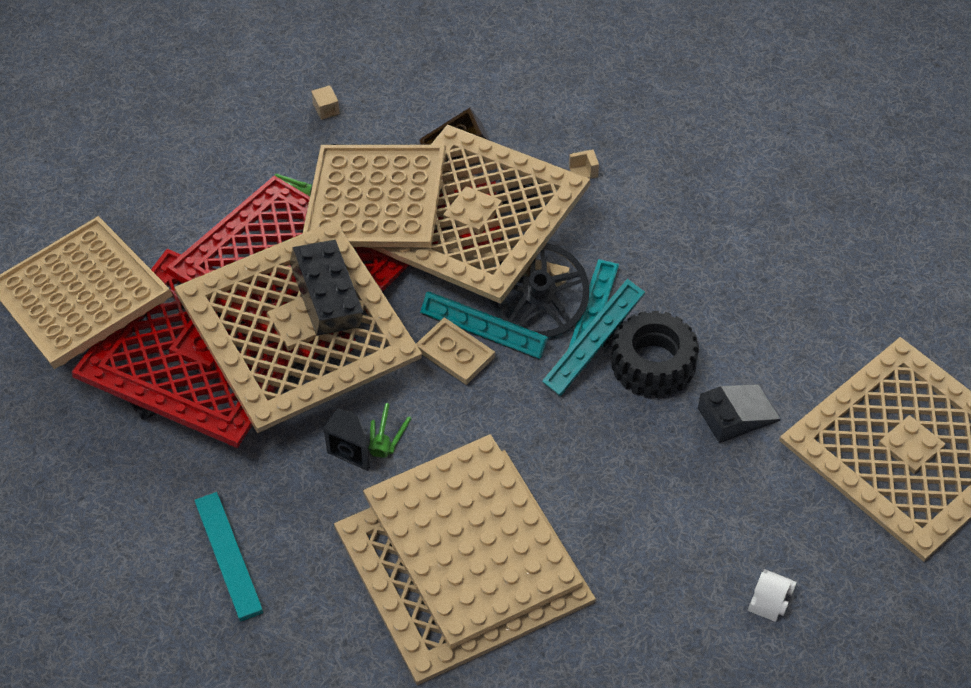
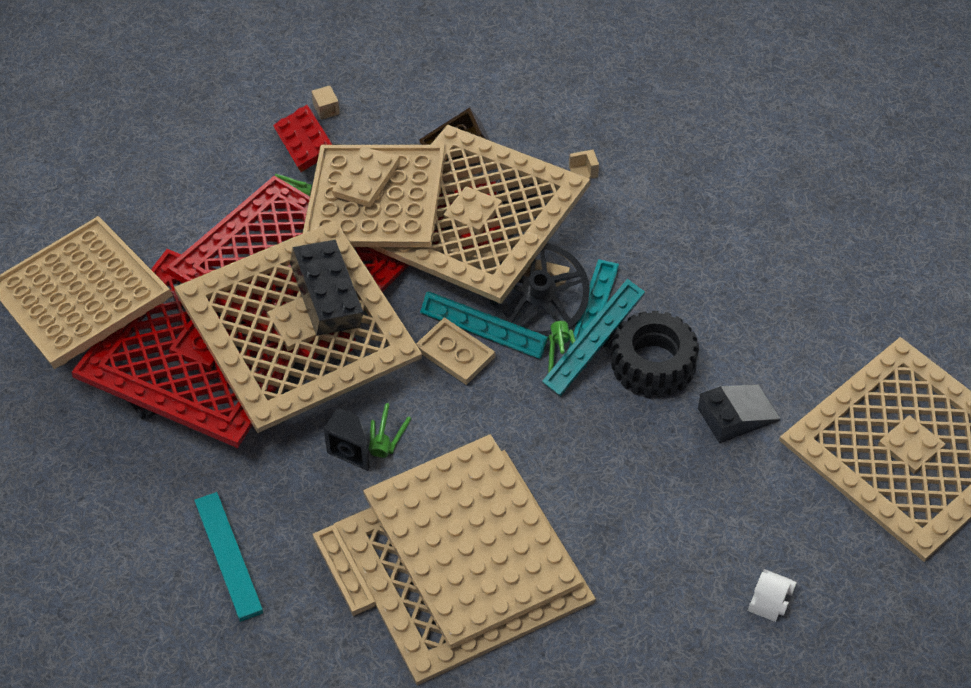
none -> red plate [273,105,332,172]
none -> tan plate [313,524,376,616]
none -> tan plate [332,146,400,208]
none -> bright green plant [548,321,576,373]

